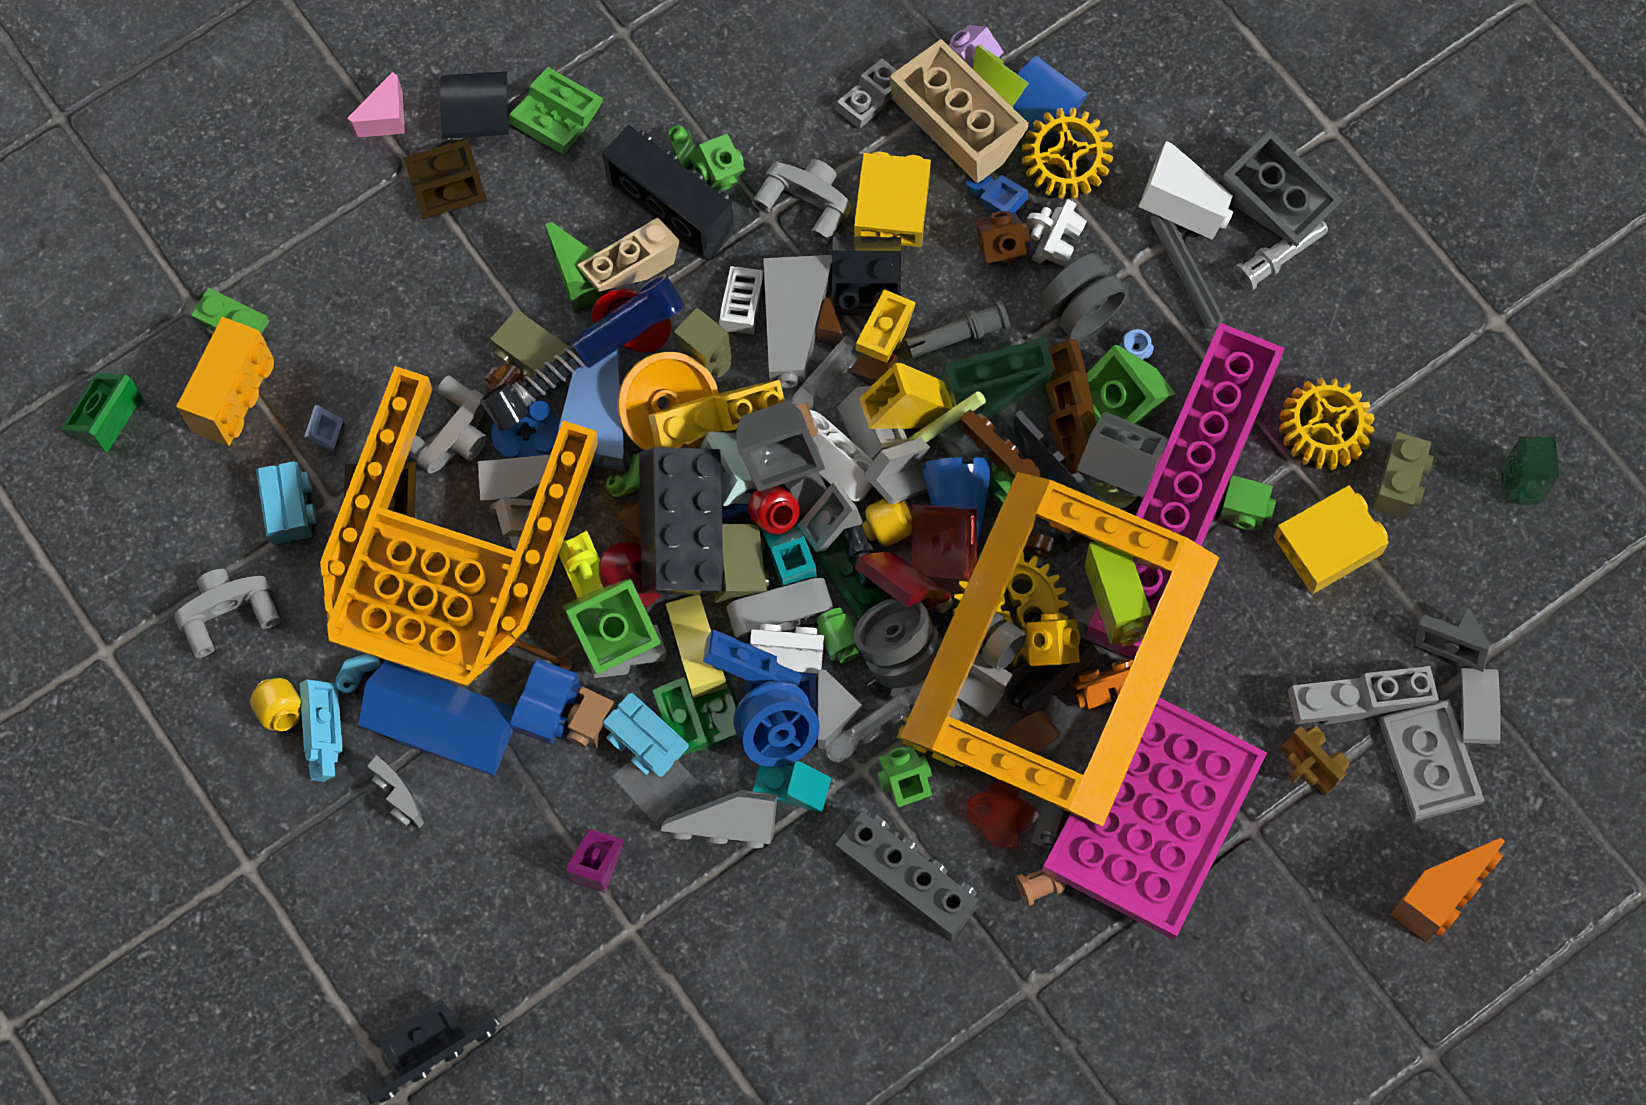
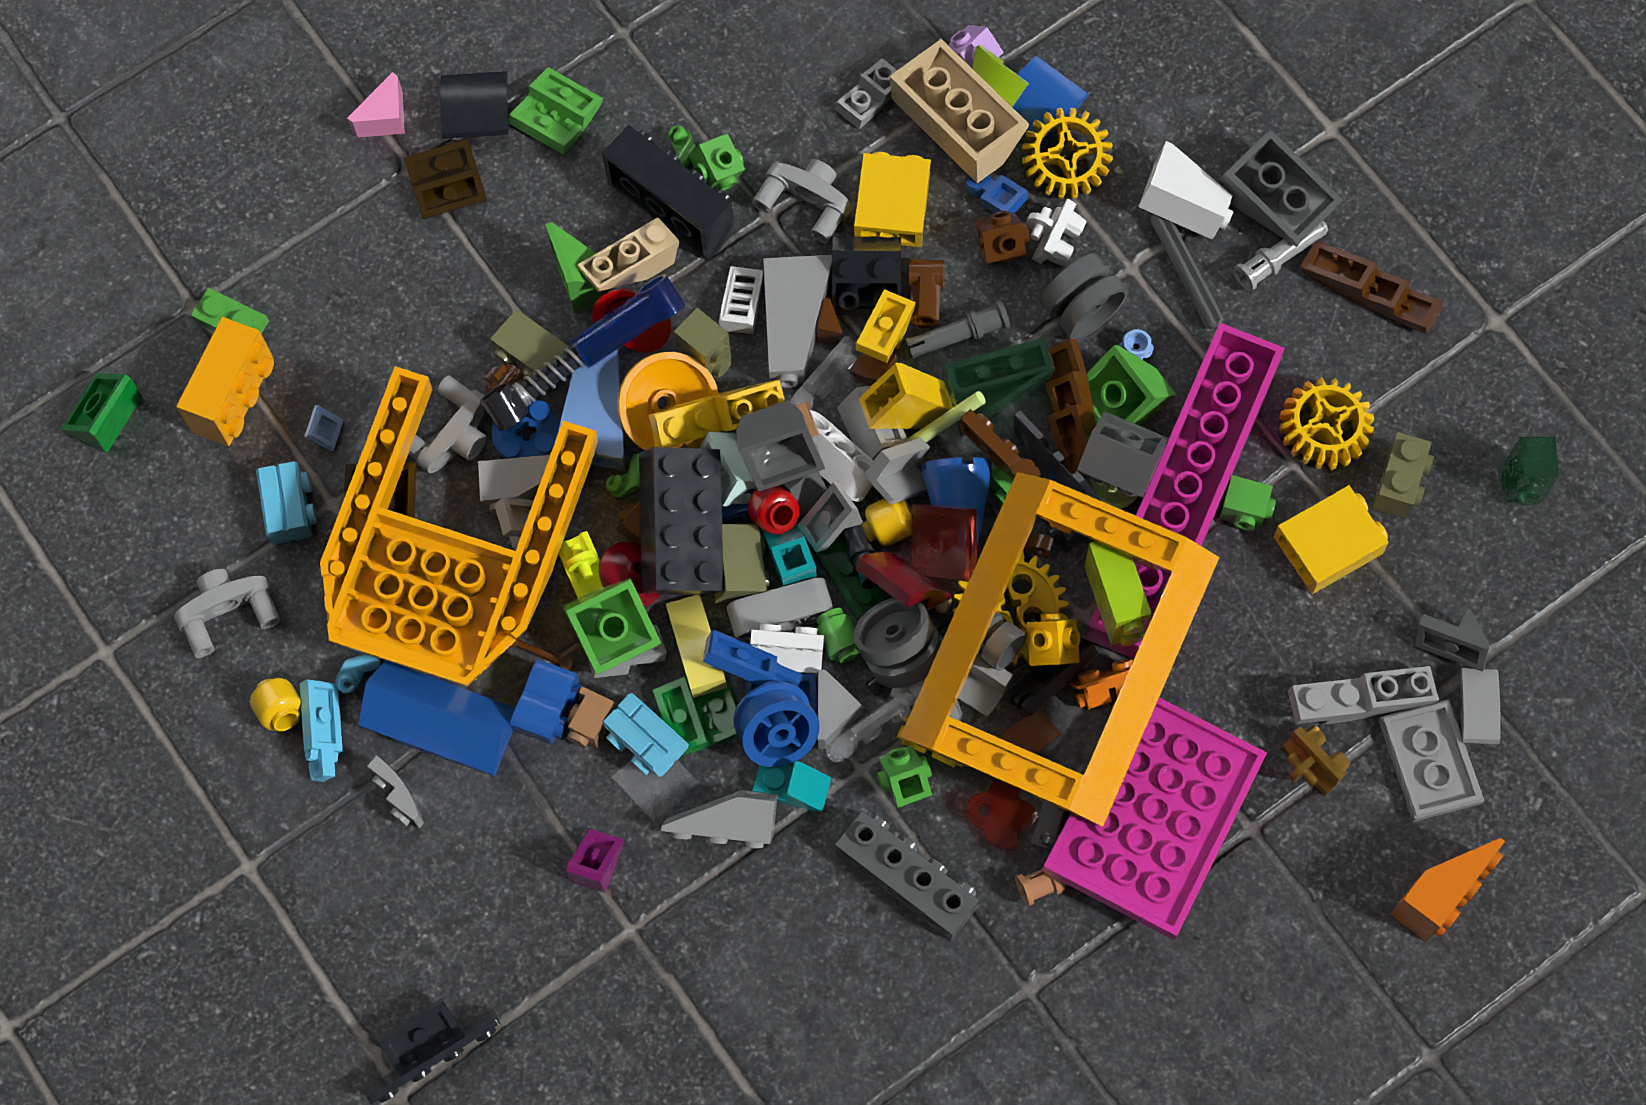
none -> reddish brown piece [908,259,944,328]
none -> reddish brown slope [1300,240,1442,334]

